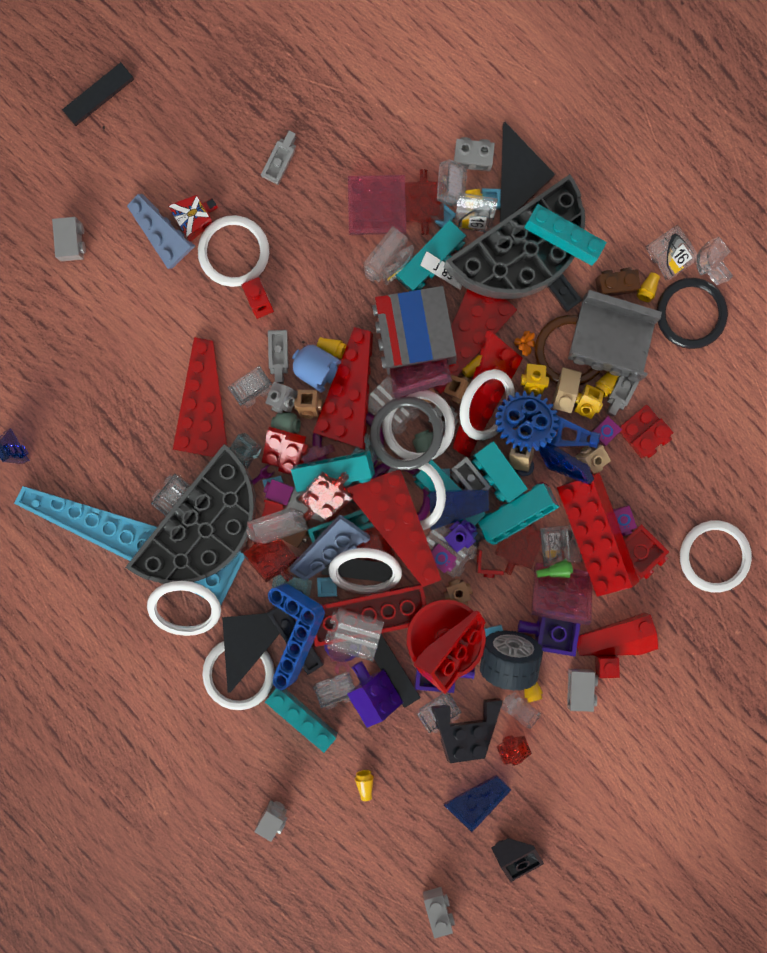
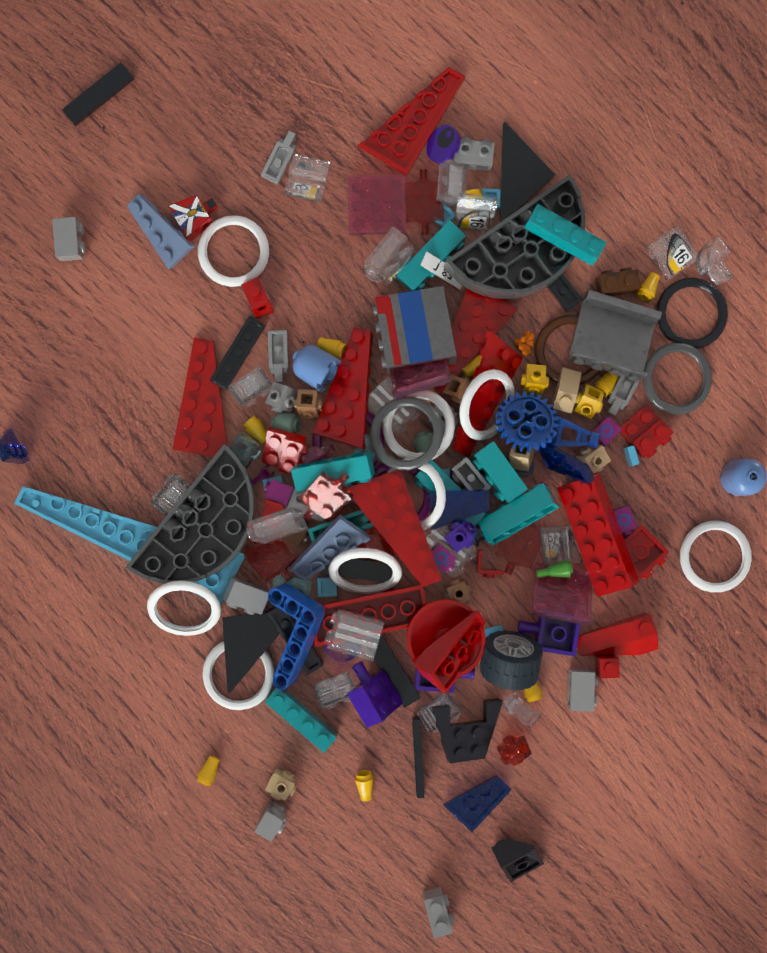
none -> yellow cone [196,755,220,787]
none -> black tile [210,315,266,391]
none -> light grey brick [222,576,269,615]
none -> yellow cone [243,415,267,444]
none -> tan brick [265,768,297,801]
none -> clear slope [284,154,330,203]
none -> red wing [358,67,465,176]
none -> black tile [412,716,425,799]
none -> dark purple tile [426,125,461,164]
none -> medium azure tile [623,446,640,467]
none -> dark grey wedge [643,342,712,415]
none -> medium blue cylinder [720,458,767,496]

